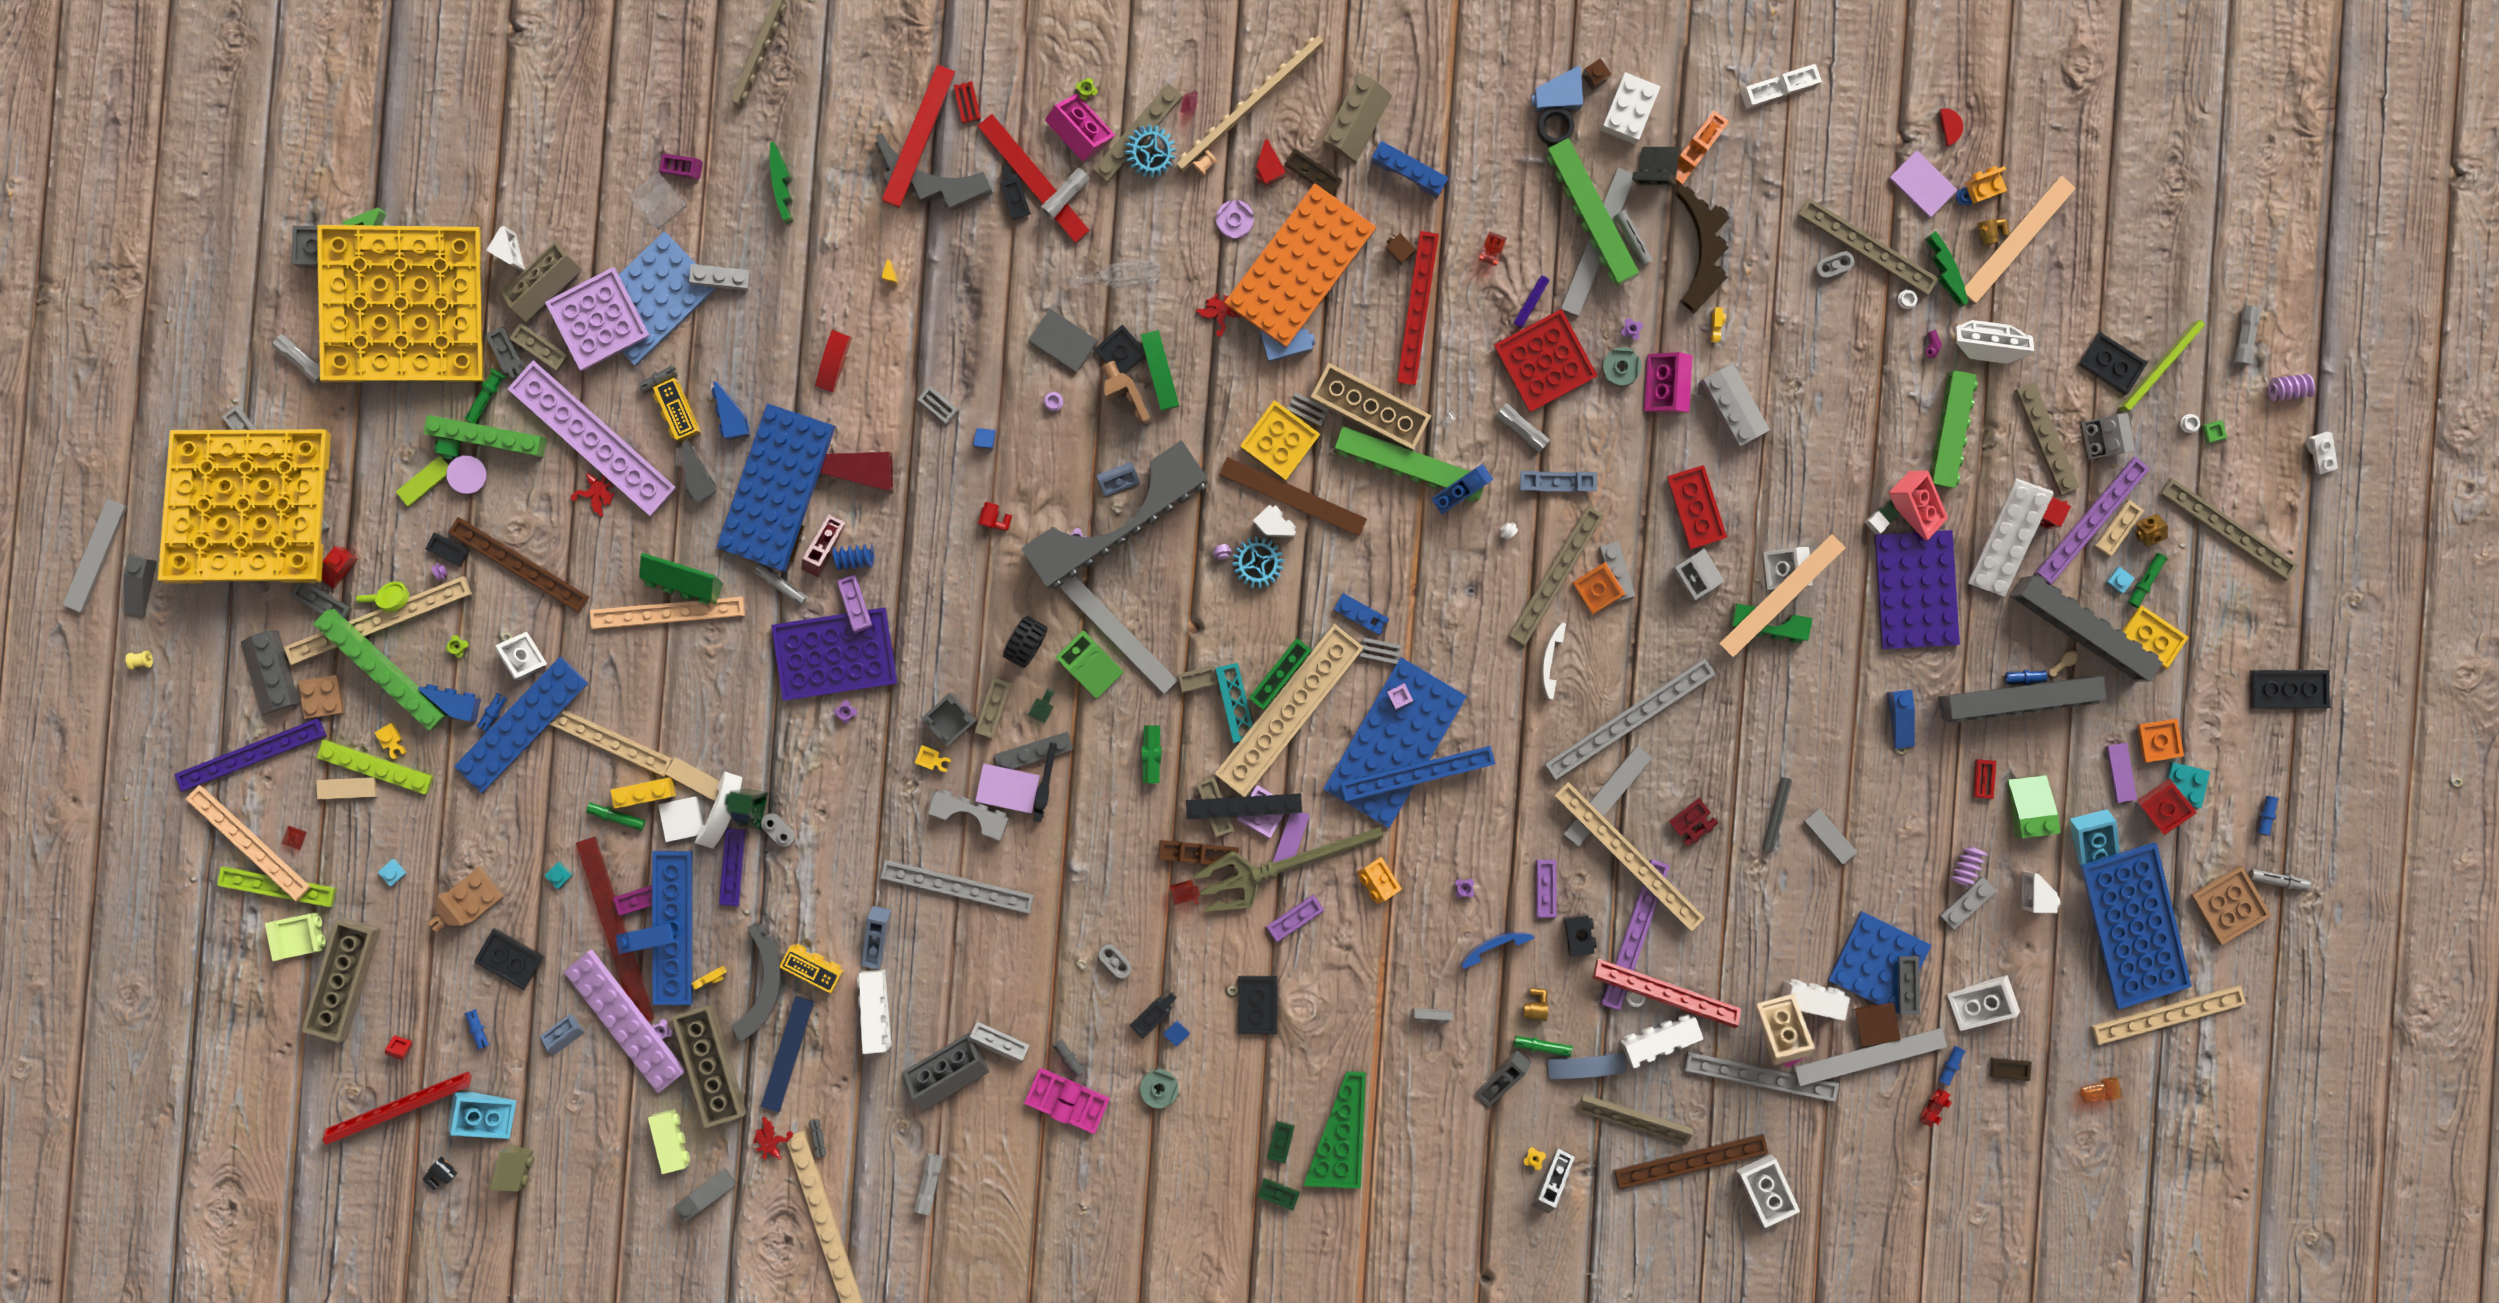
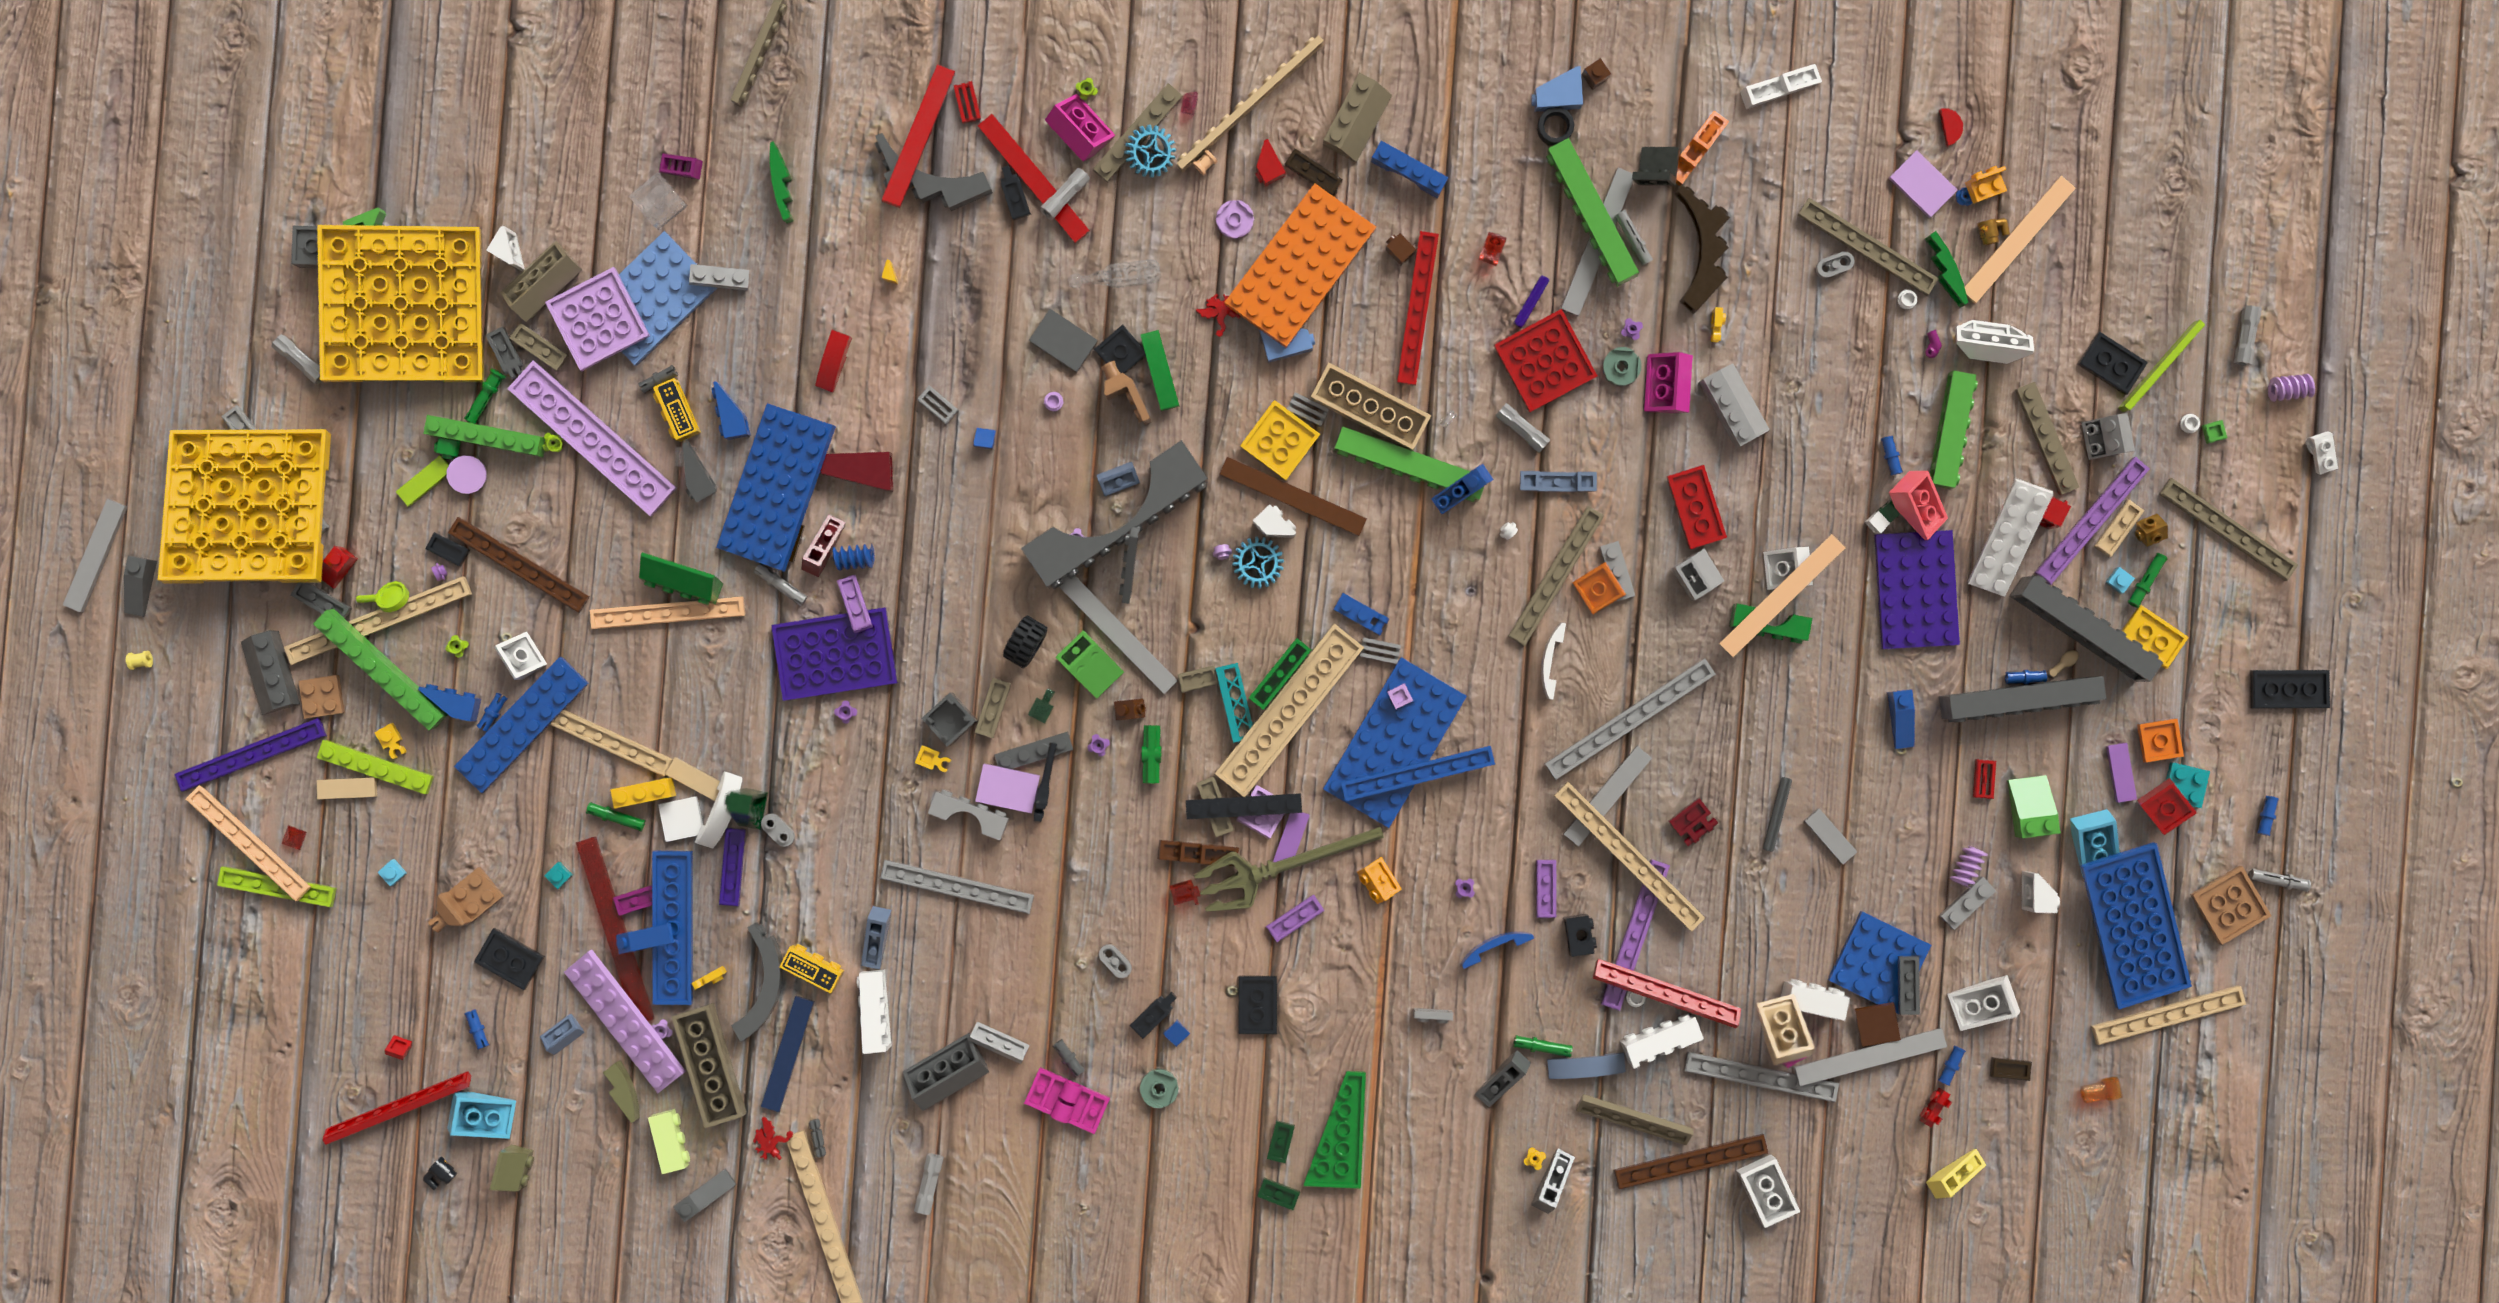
yellowish green panel [265,912,326,961] -> none
dark tan brick [301,918,380,1043] -> none
red piece [570,473,615,517] -> none
red piece [977,502,1012,531] -> none
pearl gold piece [1523,988,1548,1021] -> none
white brick [1600,72,1661,145] -> none
none -> lime plate [543,433,563,452]
none -> olive slope [603,1060,640,1123]
none -> medium lavender plate [1087,734,1110,756]
none -> reddish brown bracket [1114,699,1146,721]
none -> dark grey plate [1119,527,1139,604]
none -> blue pin [1881,436,1903,476]
none -> light yellow slope [1926,1149,1986,1199]

